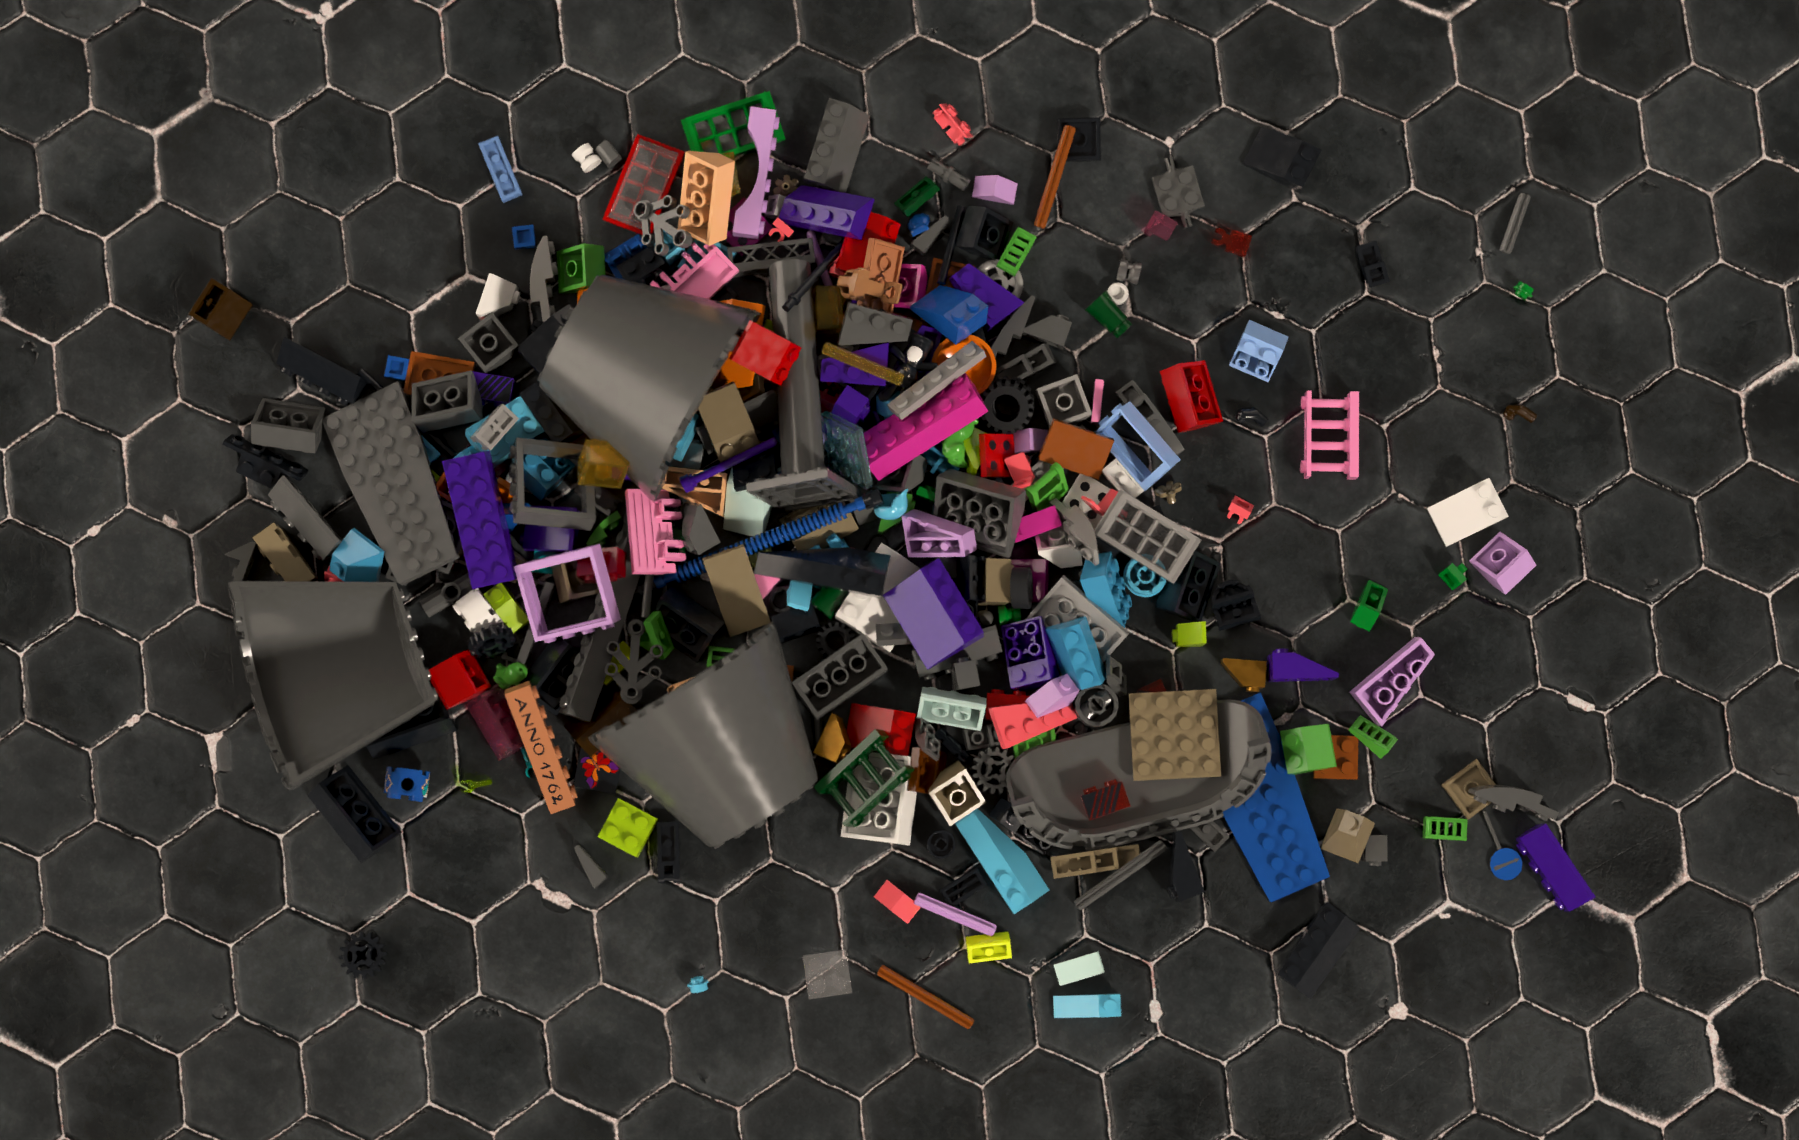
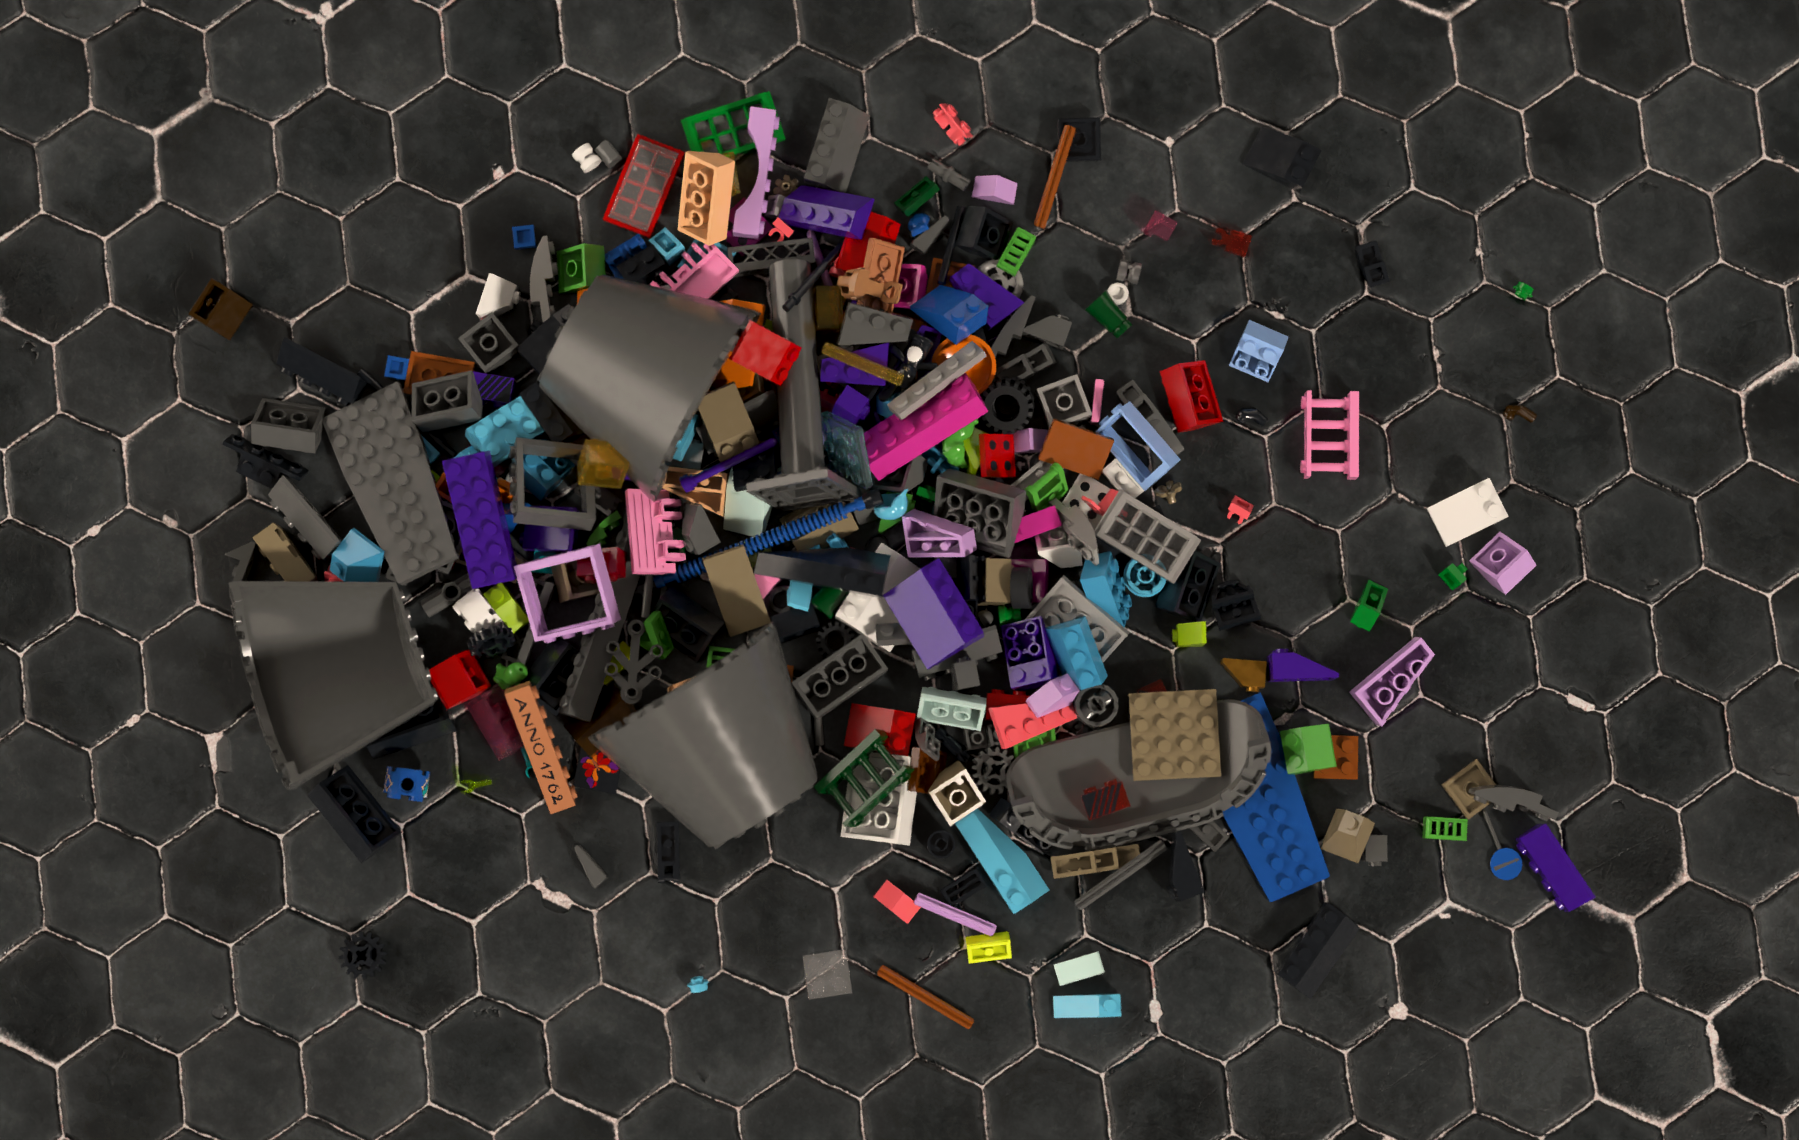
light grey hinge [470,404,519,451] -> none
medium blue tile [478,136,523,203] -> none
lime brick [598,798,658,858] -> none
dark grey plant [634,195,693,256] -> none
pearl gold slope [813,713,852,764] -> none
coral bracket [1004,452,1035,489] -> none
dark grey slope [1106,656,1127,697] -> none
dark grey plate [1152,157,1205,228] -> none
bright green slope [1348,715,1398,759] -> none
dark grey axle [1500,193,1531,254] -> none

